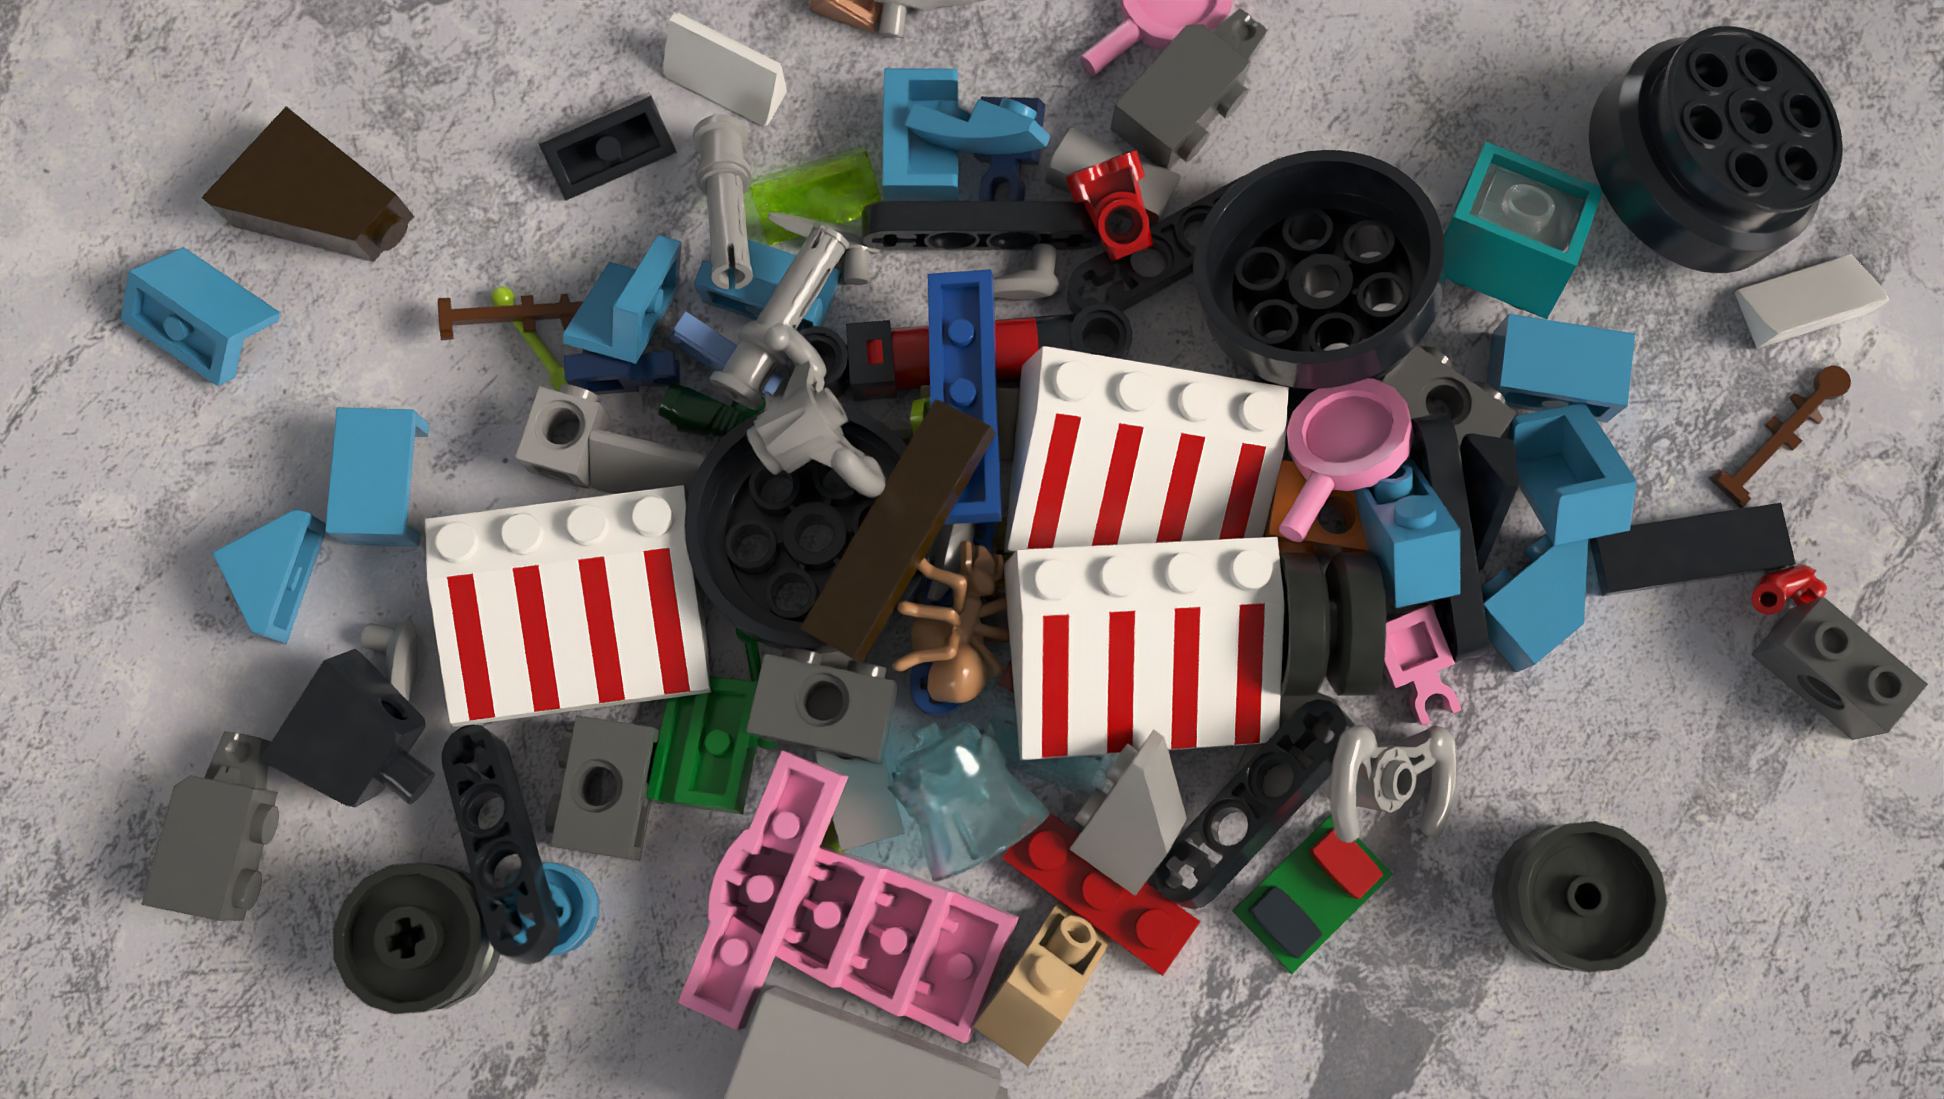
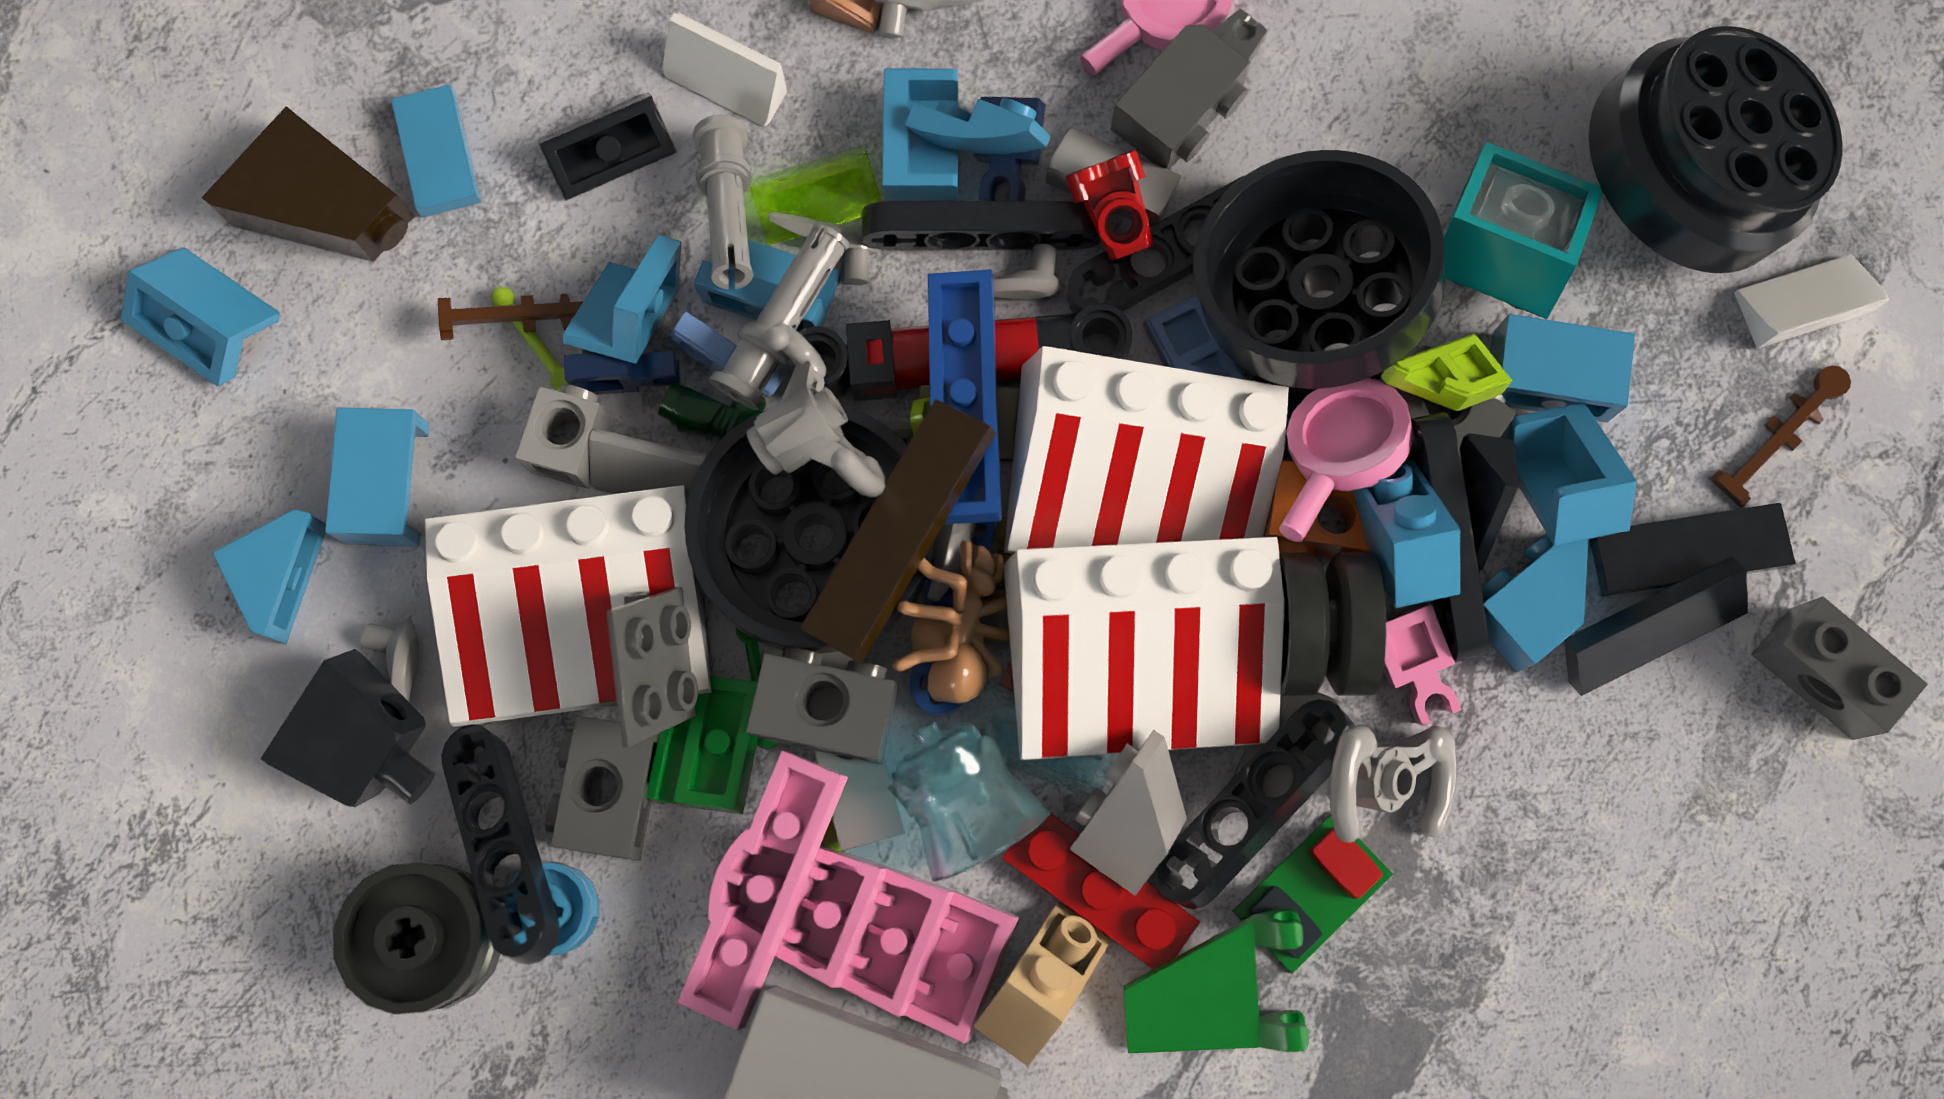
dark grey hinge [141,731,279,921] -> none
pearl dark grey wheel [1492,821,1667,973] -> none
red arm [1751,564,1827,615] -> none
none -> dark azure tile [391,84,481,218]
none -> dark grey hinge [607,587,698,748]
none -> green flag [1123,909,1309,1054]
none -> medium blue tile [1143,294,1246,380]
none -> lime tile [1380,333,1512,411]
none -> black tile [1564,556,1748,696]

